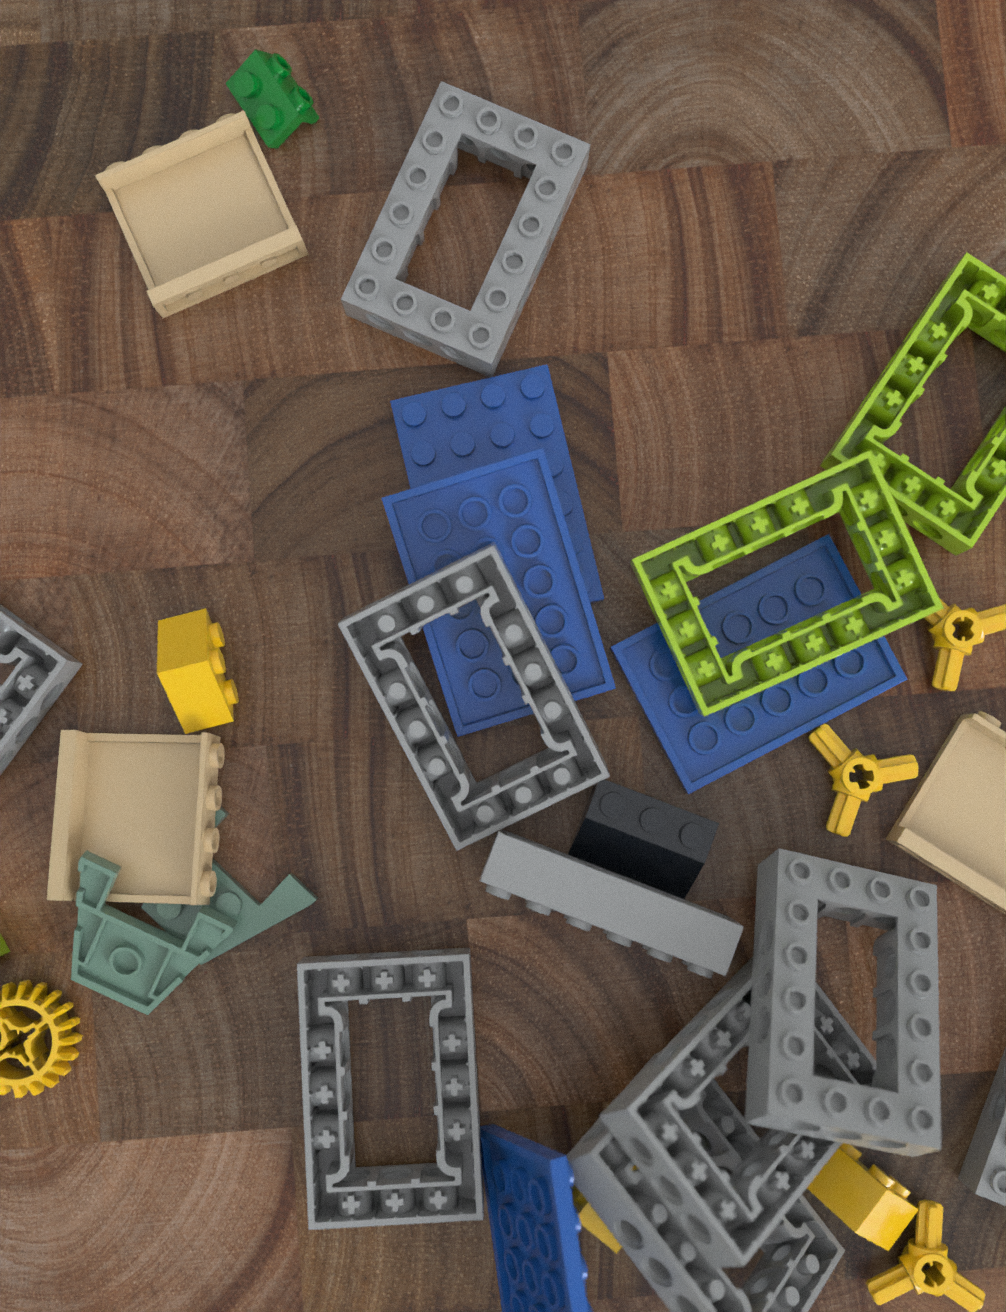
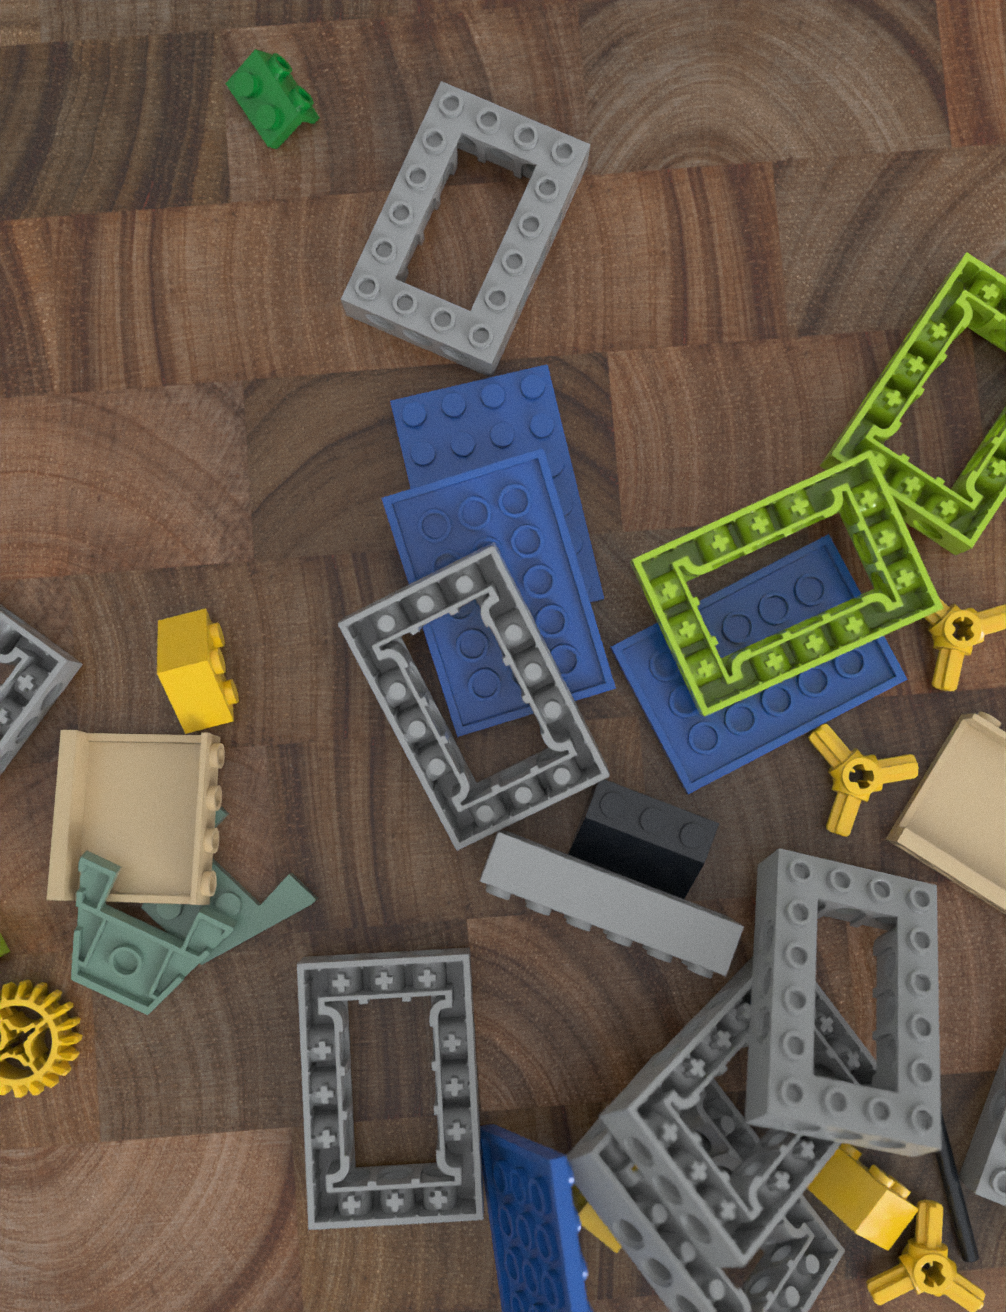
tan panel [95,111,308,318] -> none
none -> black bar [935,1109,980,1262]

